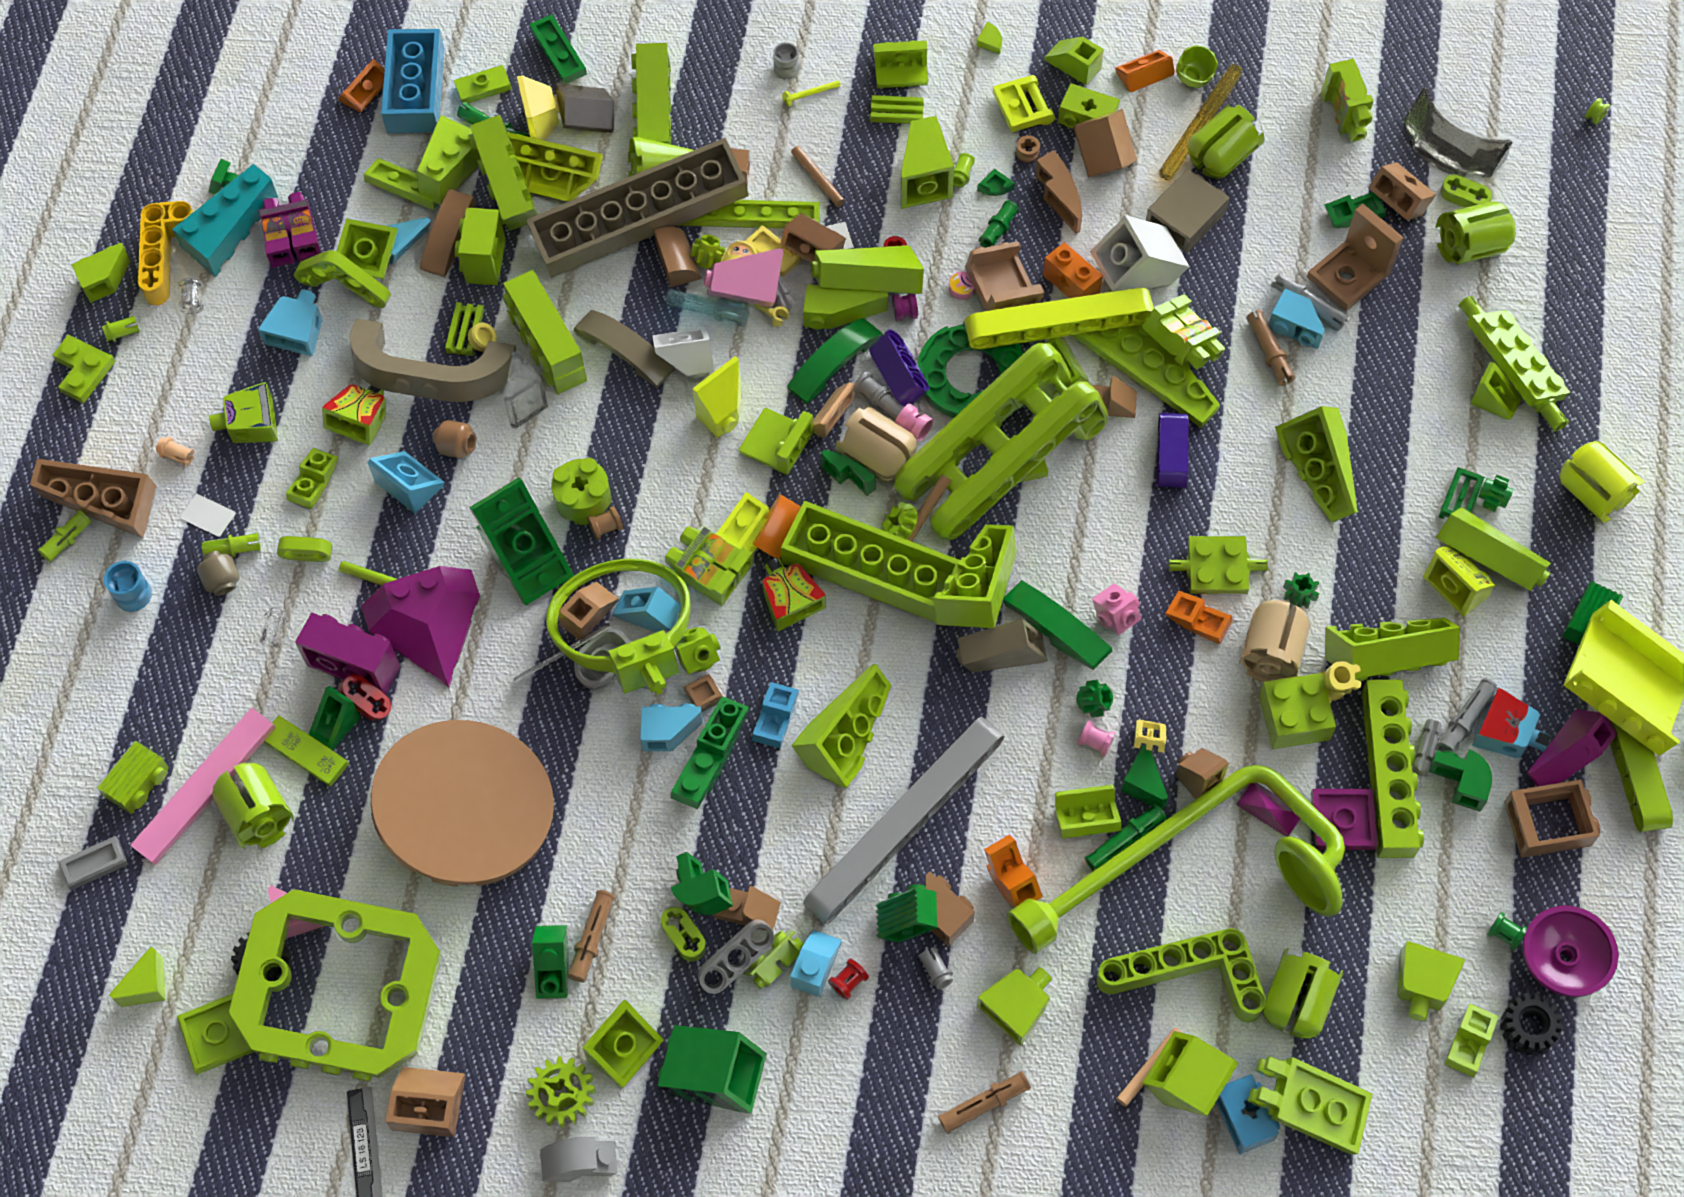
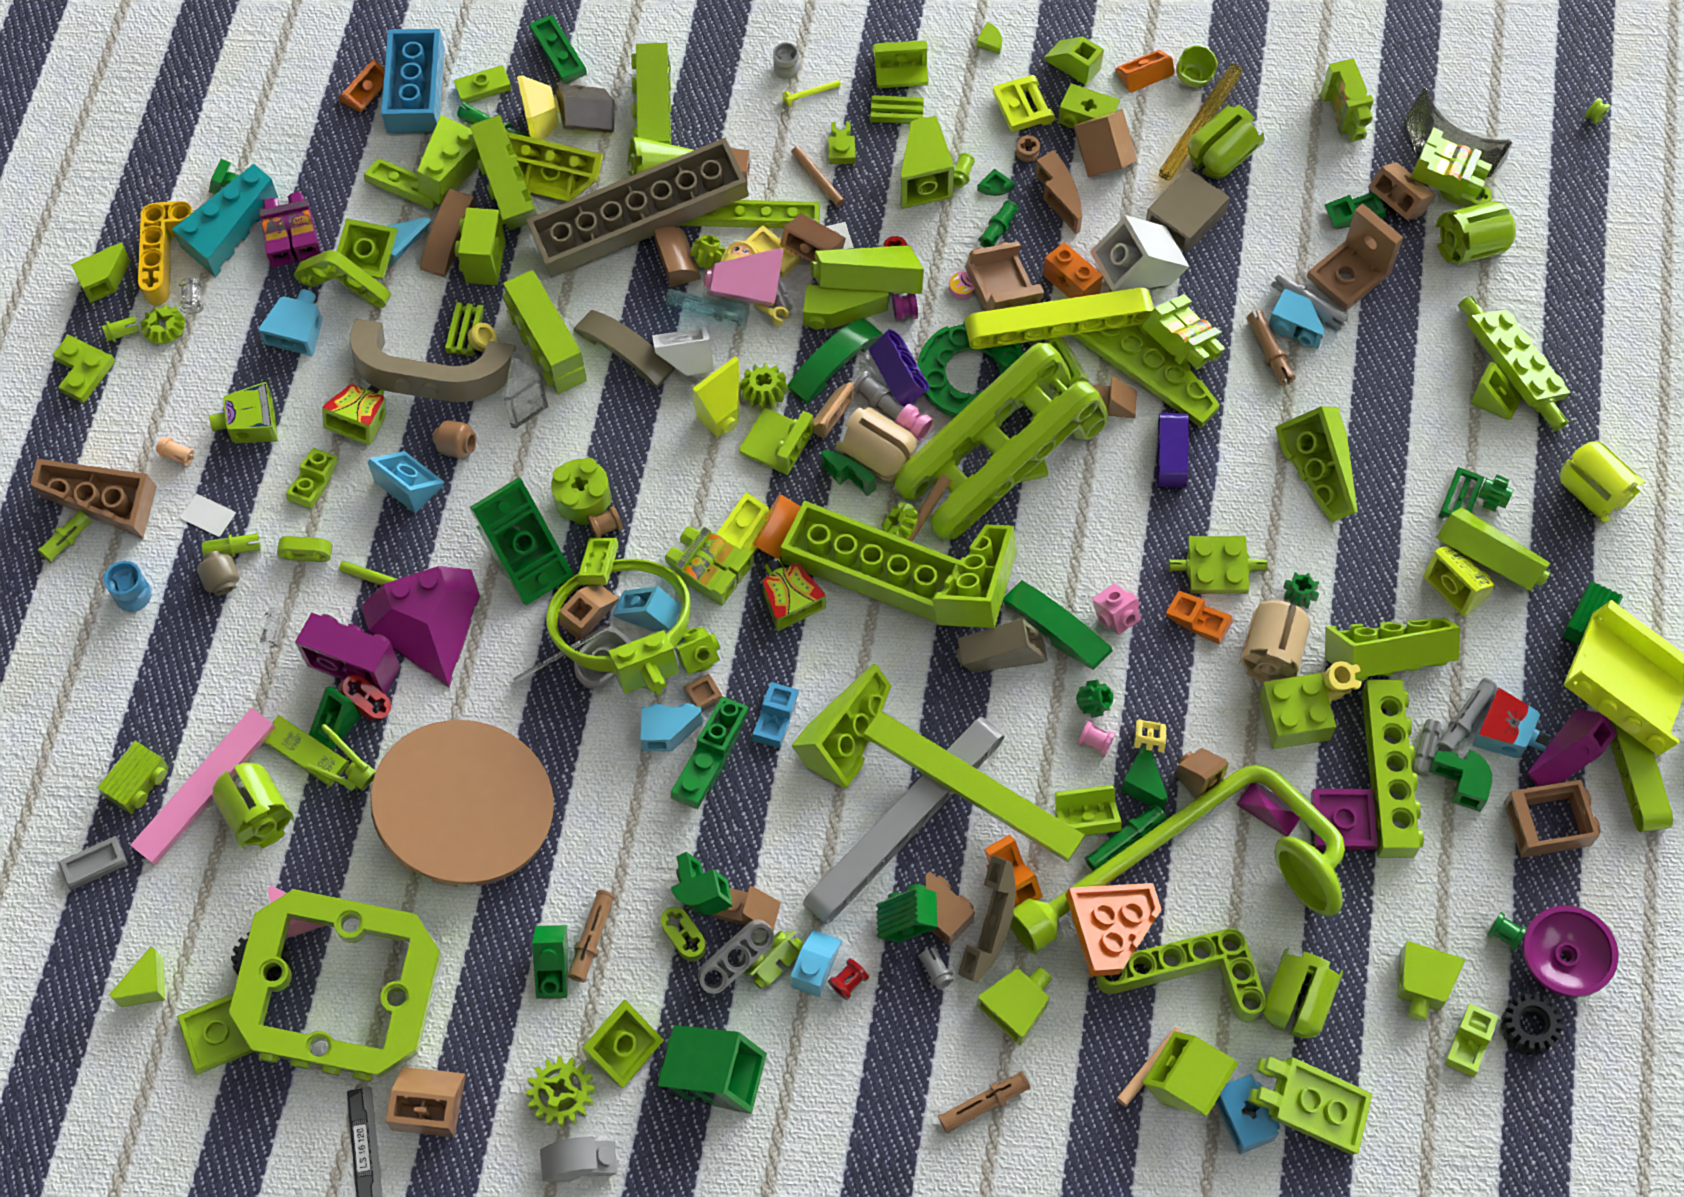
none -> lime gear [140,304,185,344]
none -> lime plant [306,724,376,791]
none -> lime plate [577,538,619,585]
none -> lime gear [740,362,788,410]
none -> lime plate [828,121,856,165]
none -> lime tile [864,710,1085,862]
none -> dark tan slope [958,855,1015,983]
none -> plate [1065,883,1162,977]
none -> lime hips [1410,128,1492,199]

